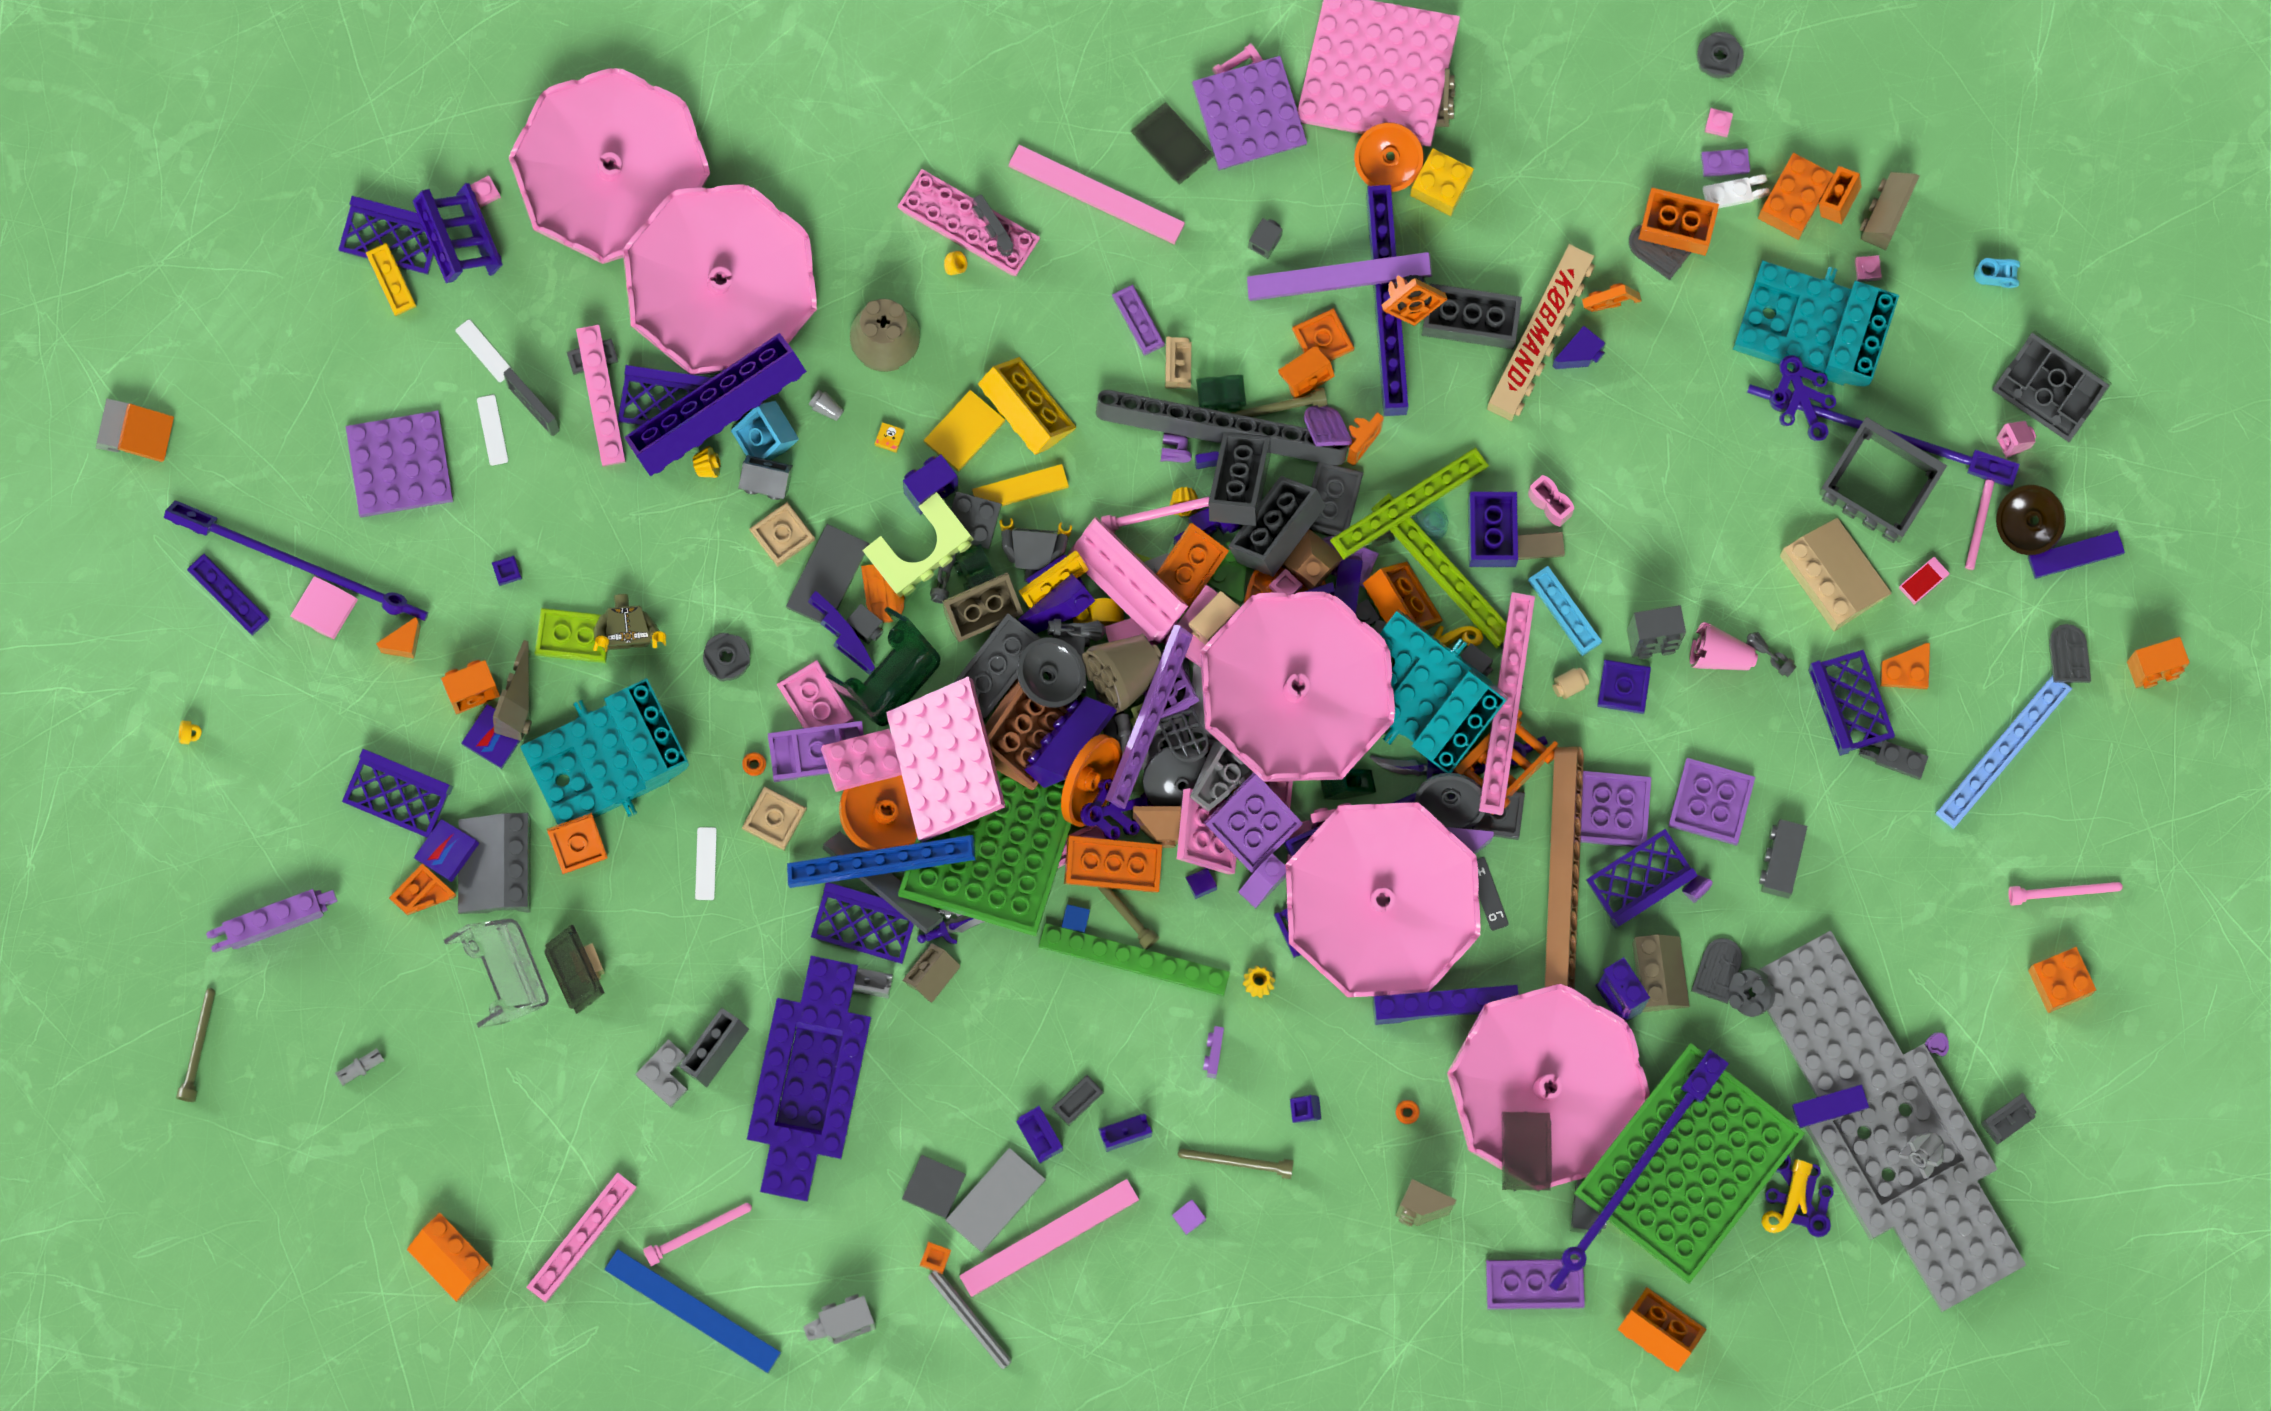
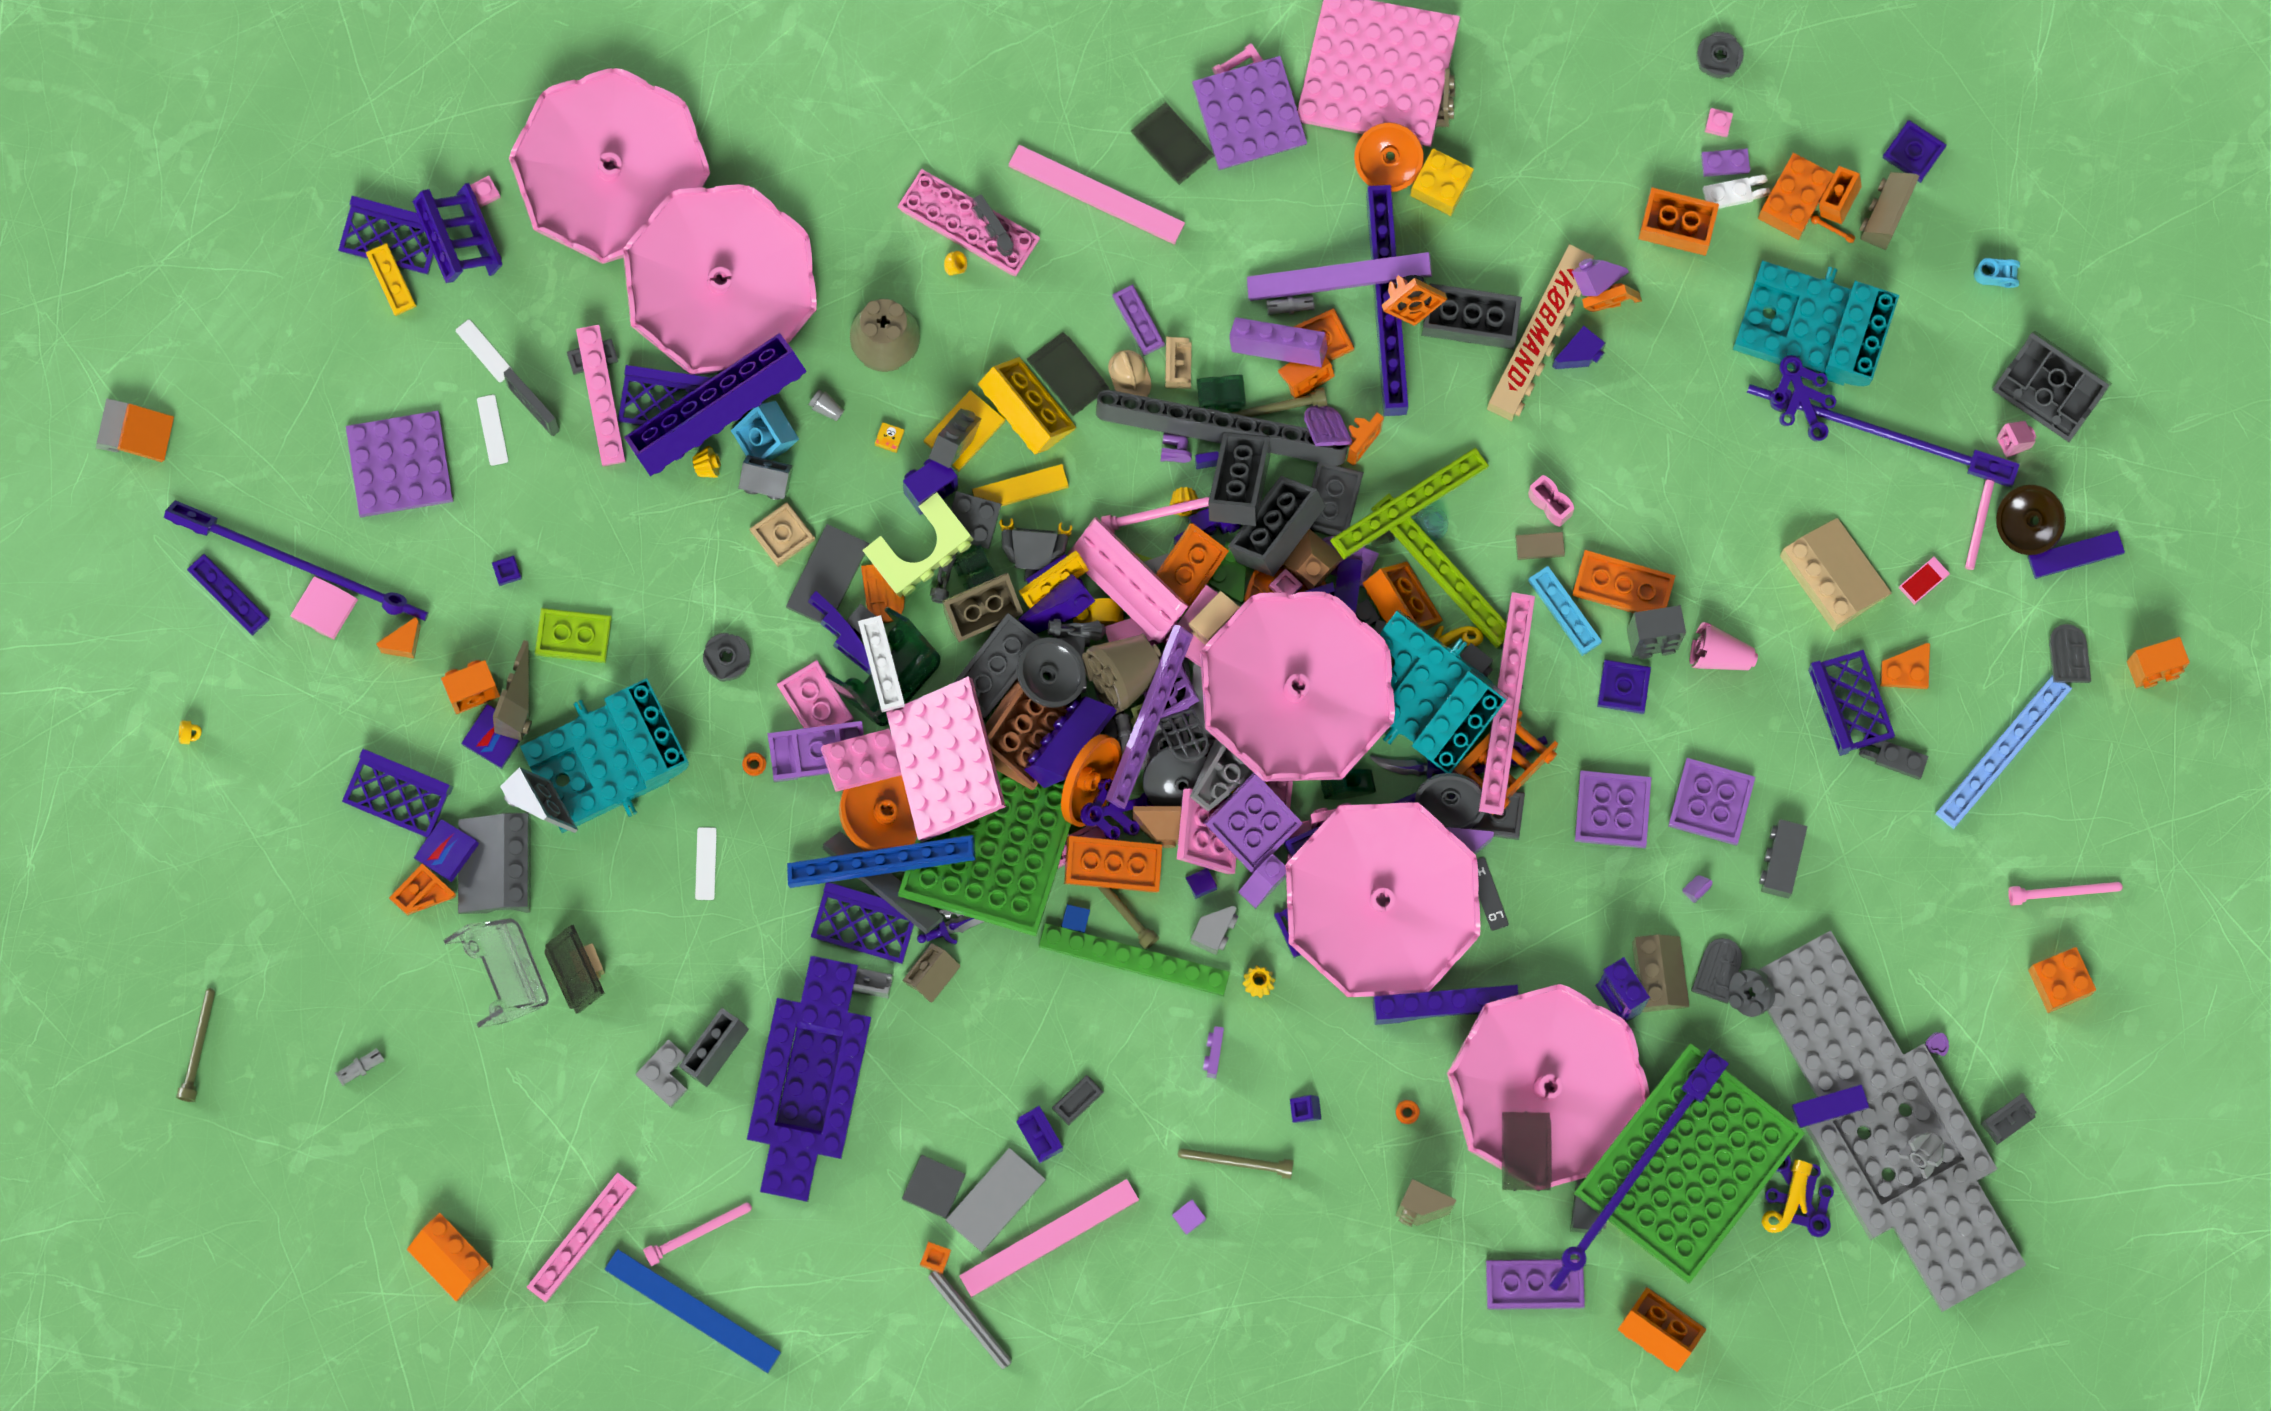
medium lavender hinge [206,889,338,953] -> none
orange tile [547,813,608,874] -> none
olive torso [593,594,666,652] -> none
tan tile [742,787,807,851] -> none
light grey hinge [803,1294,876,1344] -> none
dark purple hinge [1098,1113,1152,1152] -> none
dark grey brick [1248,218,1283,259] -> none
dark purple brick [1468,492,1518,567] -> none
medium nougat beam [1545,746,1584,990] -> none
tan brick [1552,668,1589,699] -> none
dark purple fence [1586,829,1698,929] -> none
dark grey window [1629,225,1691,281] -> none
dark grey piece [1746,632,1797,677] -> none
dark grey window [1819,417,1947,543] -> none
bright pink plate [1855,255,1882,282] -> none
none -> light grey slope [500,767,578,833]
none -> white plate [858,615,905,712]
none -> dark grey brick [929,408,982,468]
none -> clear smoke piece [1027,332,1109,416]
none -> tan piece [1108,350,1152,397]
none -> light grey slope [1190,906,1239,955]
none -> medium lavender brick [1229,317,1328,367]
none -> light grey pin [1266,295,1314,316]
none -> medium lavender slope [1572,258,1629,296]
none -> orange plate [1572,550,1676,613]
none -> orange hinge [1811,215,1855,243]
none -> dark purple tile [1882,120,1947,183]

